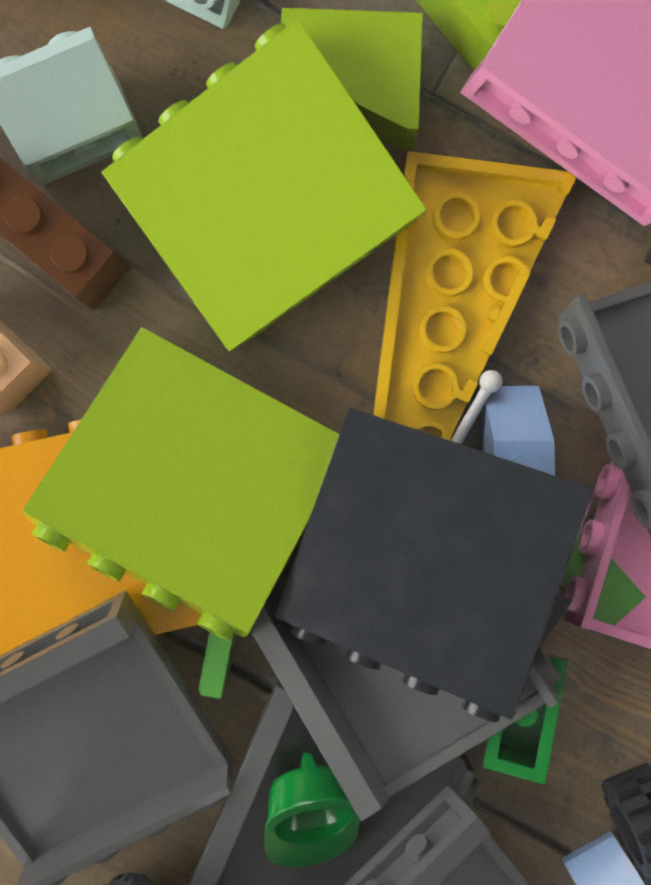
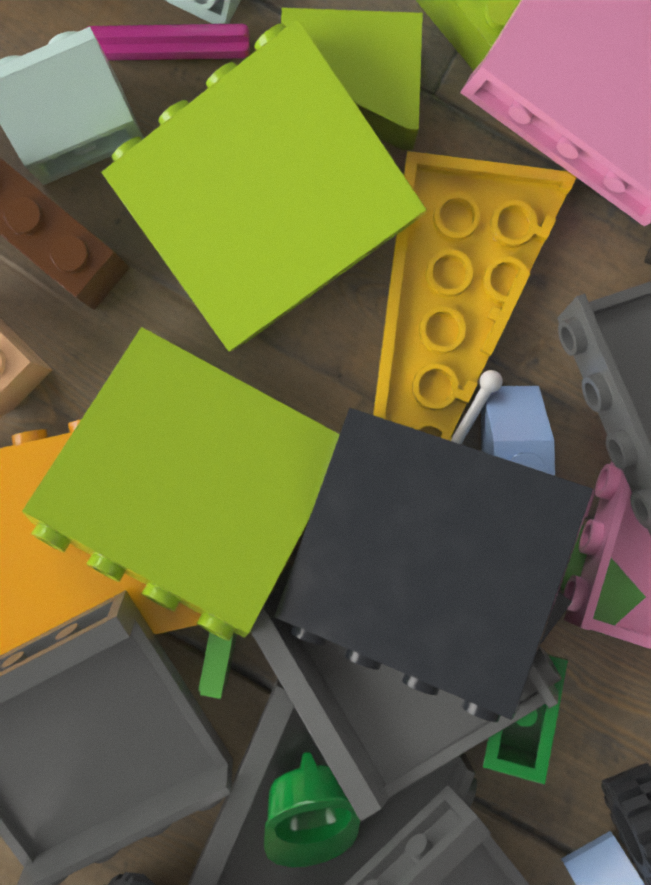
none -> dark pink axle [84,24,250,61]

